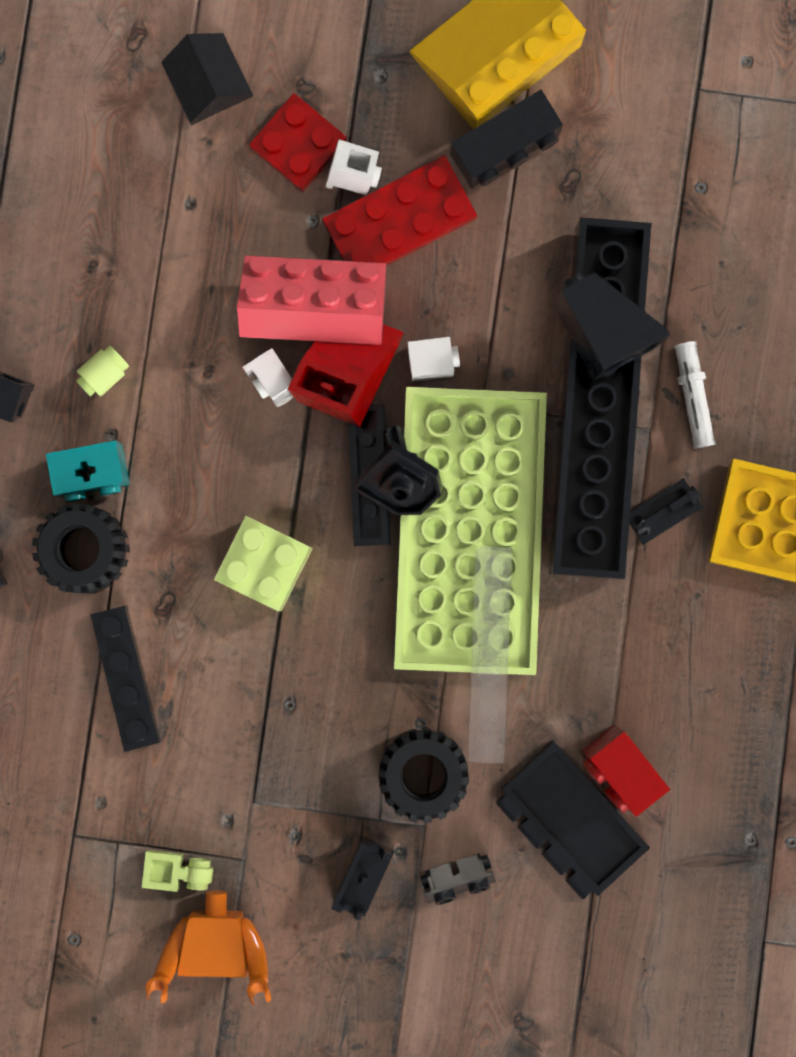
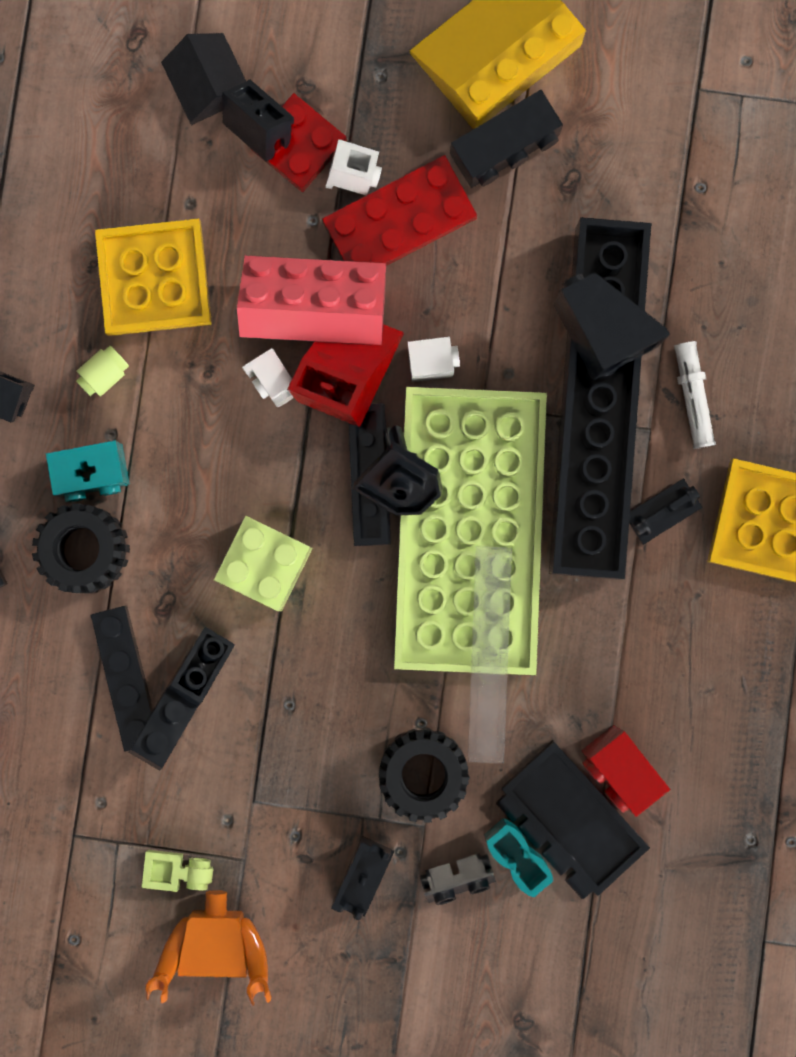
none -> yellow plate [95,219,212,336]
none -> black slope [128,626,235,771]
none -> black hinge [222,79,294,162]
none -> teal brick [484,818,553,898]

